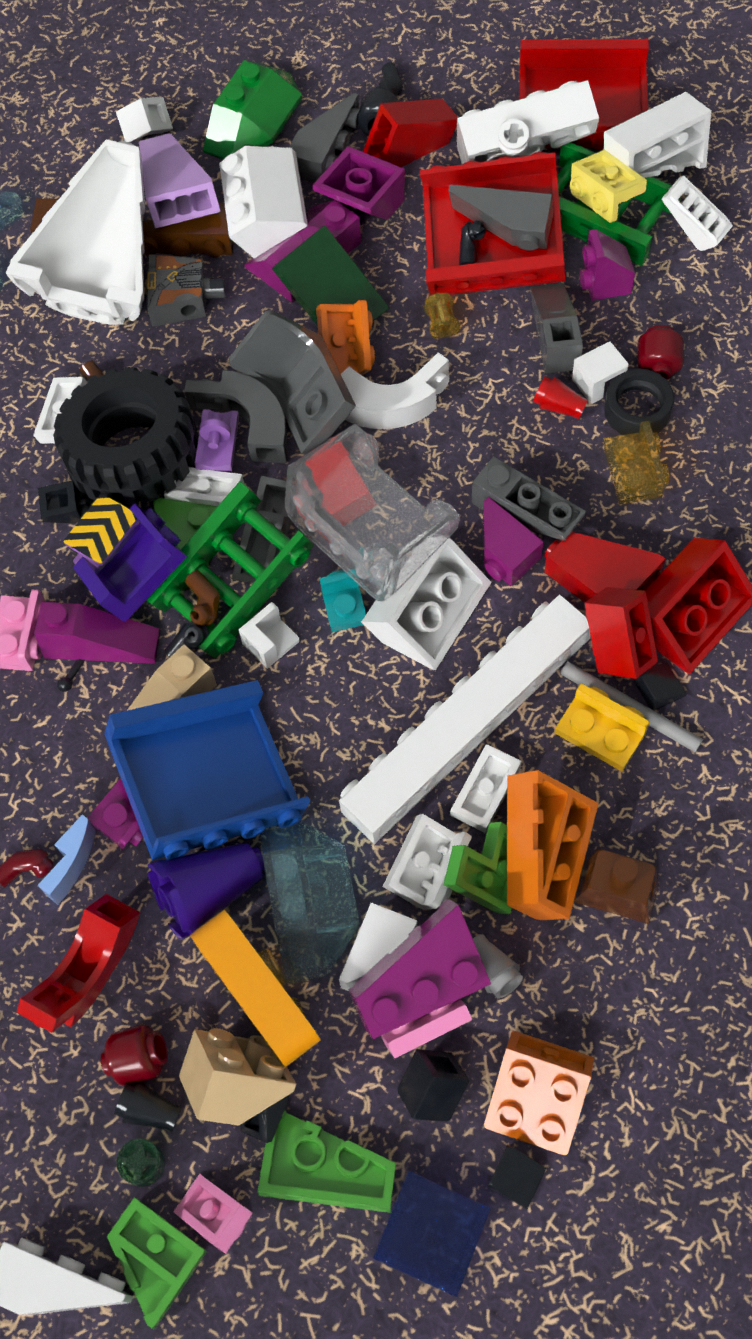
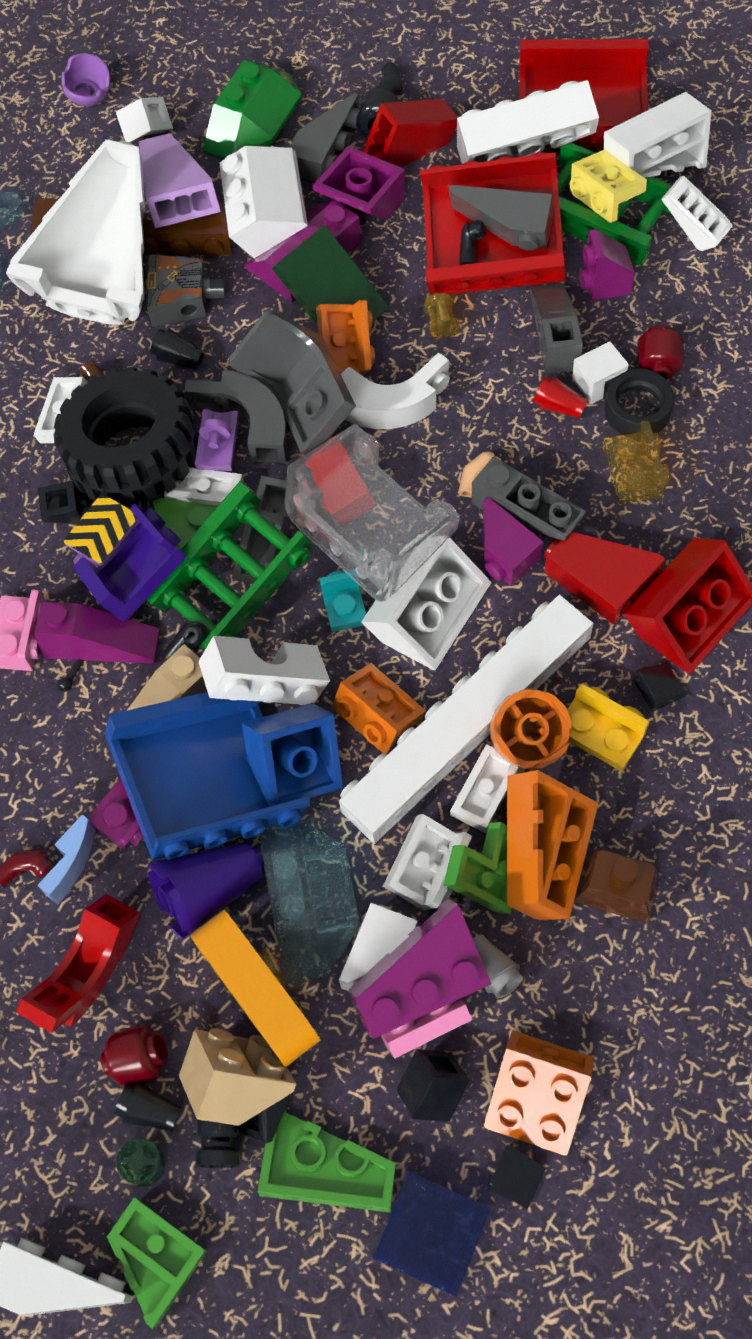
bright pink slope [174,1174,253,1254] -> none
reddish brown arm [185,570,220,626] -> none
white panel [238,602,299,669] -> none
white bush [498,119,529,156] -> none
light grey bar [560,661,703,753] -> none
red brick [584,587,658,679] -> none
none -> medium lavender hair [61,53,110,107]
none -> black cone [150,329,204,370]
none -> black wheel [196,1120,241,1168]
none -> white arch [198,636,330,705]
none -> blue slope [242,703,343,807]
none -> orange bracket [332,663,426,754]
none -> light nougat arm [458,451,501,498]
none -> orange cylinder [490,689,572,769]

